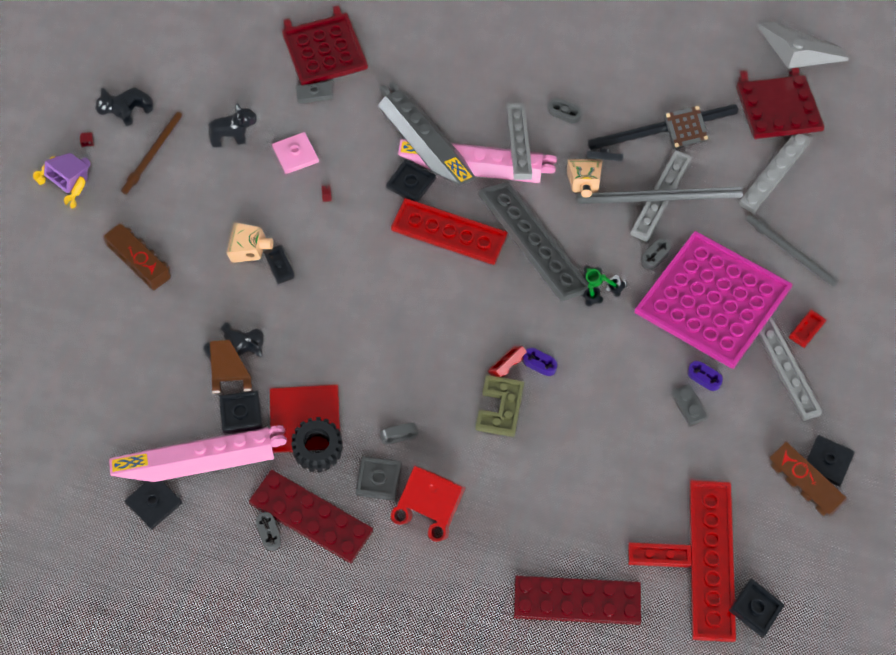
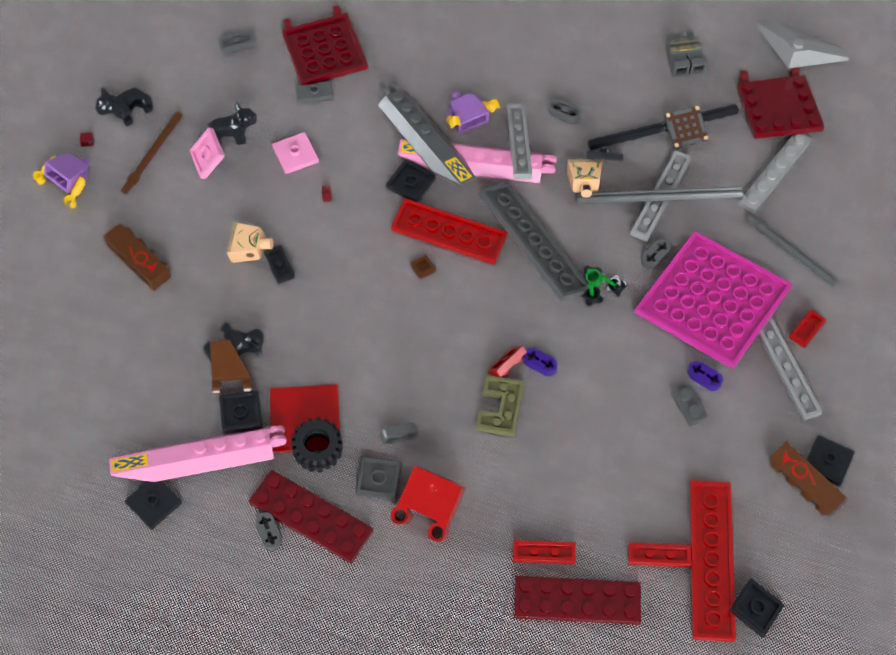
none -> bright pink plate [190,127,225,179]
none -> dark grey plate [218,29,256,54]
none -> reddish brown tile [410,255,436,280]
none -> medium lavender torso [446,91,500,134]
none -> red plate [513,540,576,565]
none -> dark grey hips [666,31,708,77]

